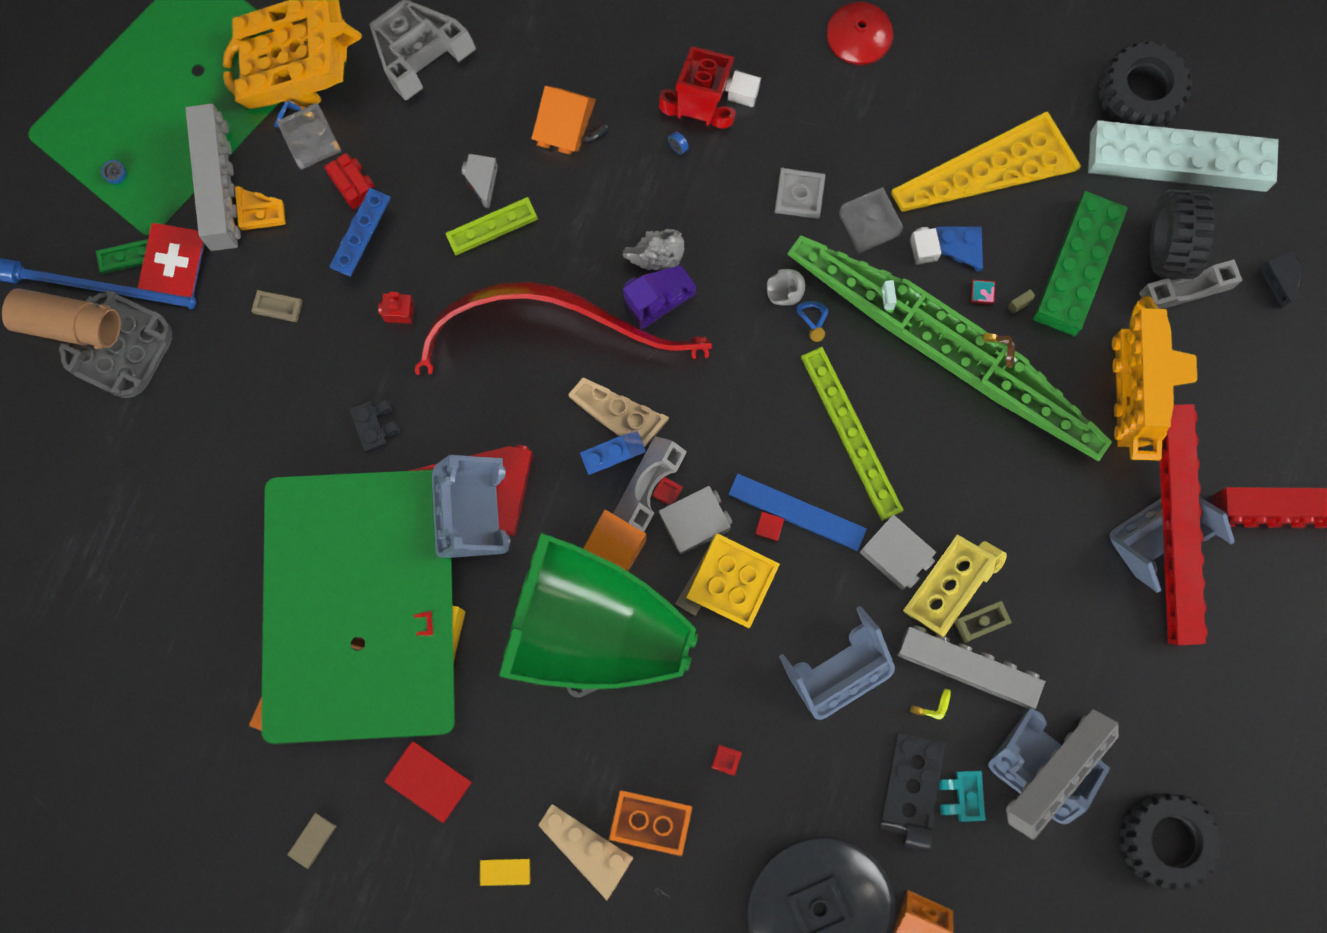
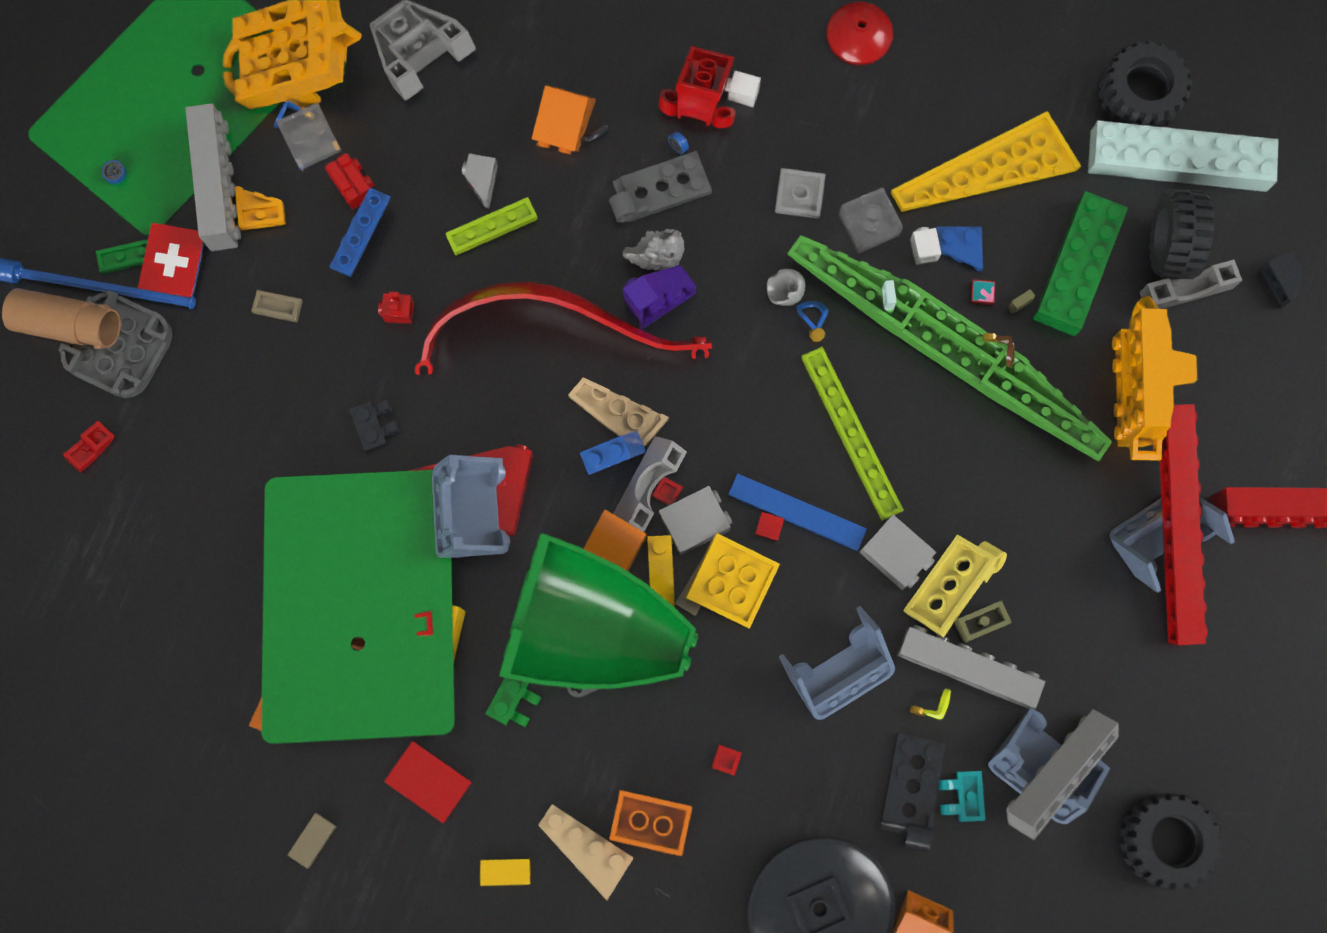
none -> red slope [63,421,115,473]
none -> green plate [485,678,541,727]
none -> dark grey hinge [609,151,712,223]
none -> yellow slope [647,535,675,608]

